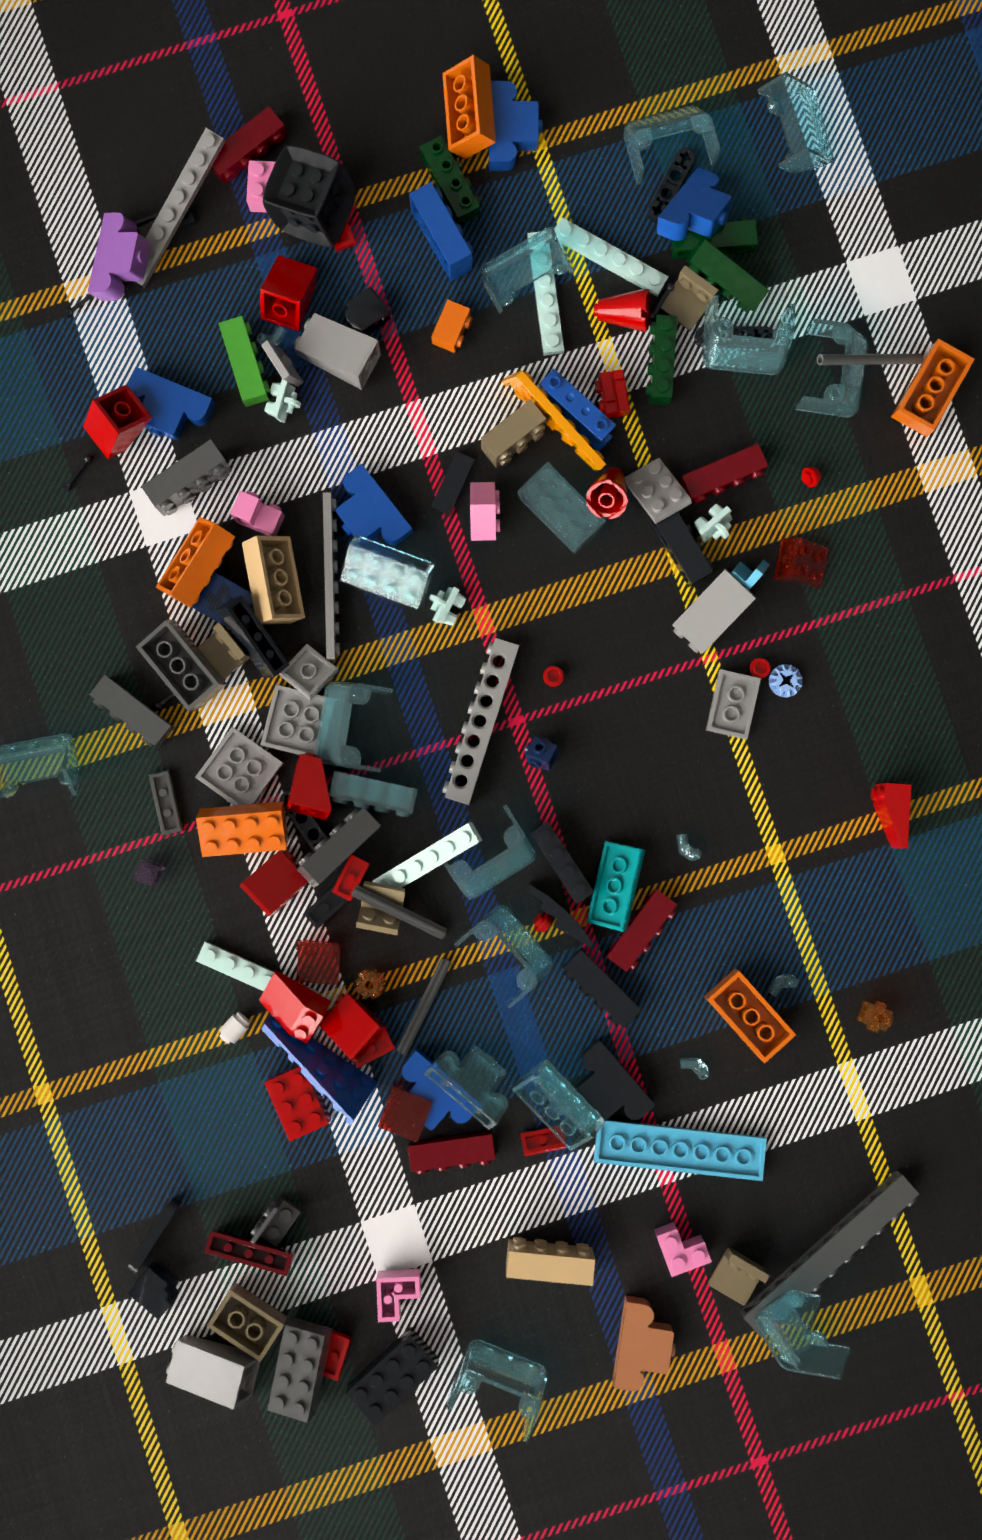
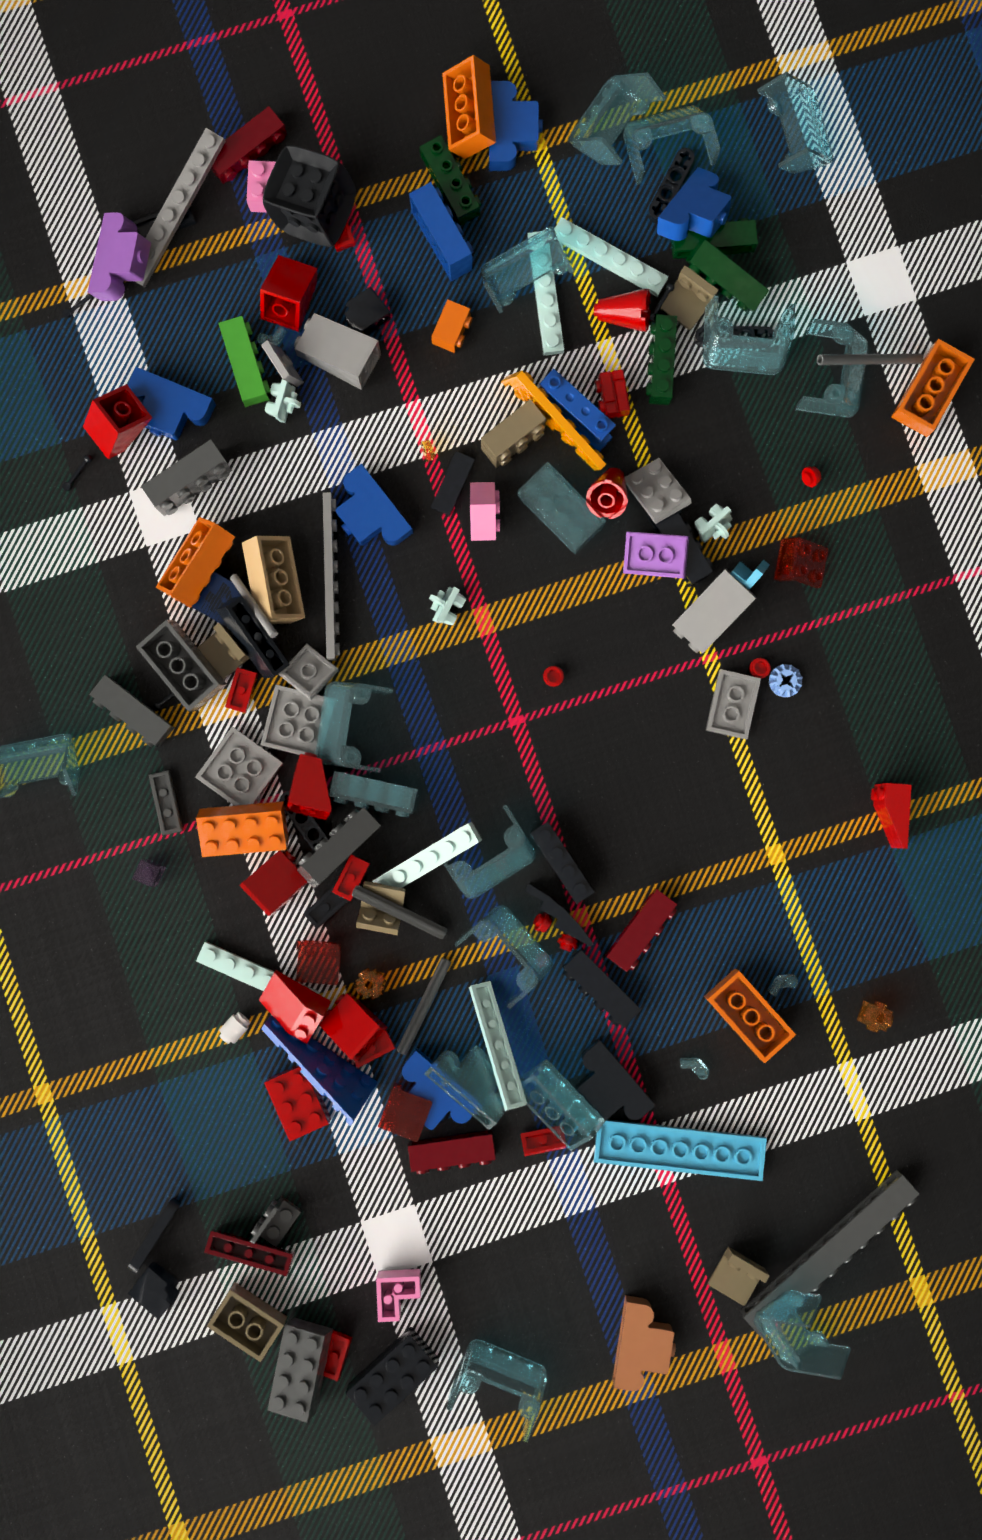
slope [166,1335,261,1410] -> none
bright pink brick [230,490,285,536] -> none
clear light blue brick [340,535,435,609] -> none
light grey brick [442,638,519,805] -> none
tan brick [506,1237,595,1286] -> none
dark blue brick [525,737,559,771] -> none
teal tile [586,841,645,932] -> none
bright pink brick [654,1222,712,1277] -> none
clear light blue arm [676,834,701,861] -> none
dark red brick [680,444,768,503] -> none
none -> red plate [225,667,258,713]
none -> light grey bar [230,574,278,638]
none -> clear yellow tile [420,439,435,462]
none -> light aqua plate [469,981,527,1111]
none -> red plate [557,934,578,952]
none -> clear light blue windscreen [568,72,667,165]
none -> medium lavender tile [623,532,689,579]

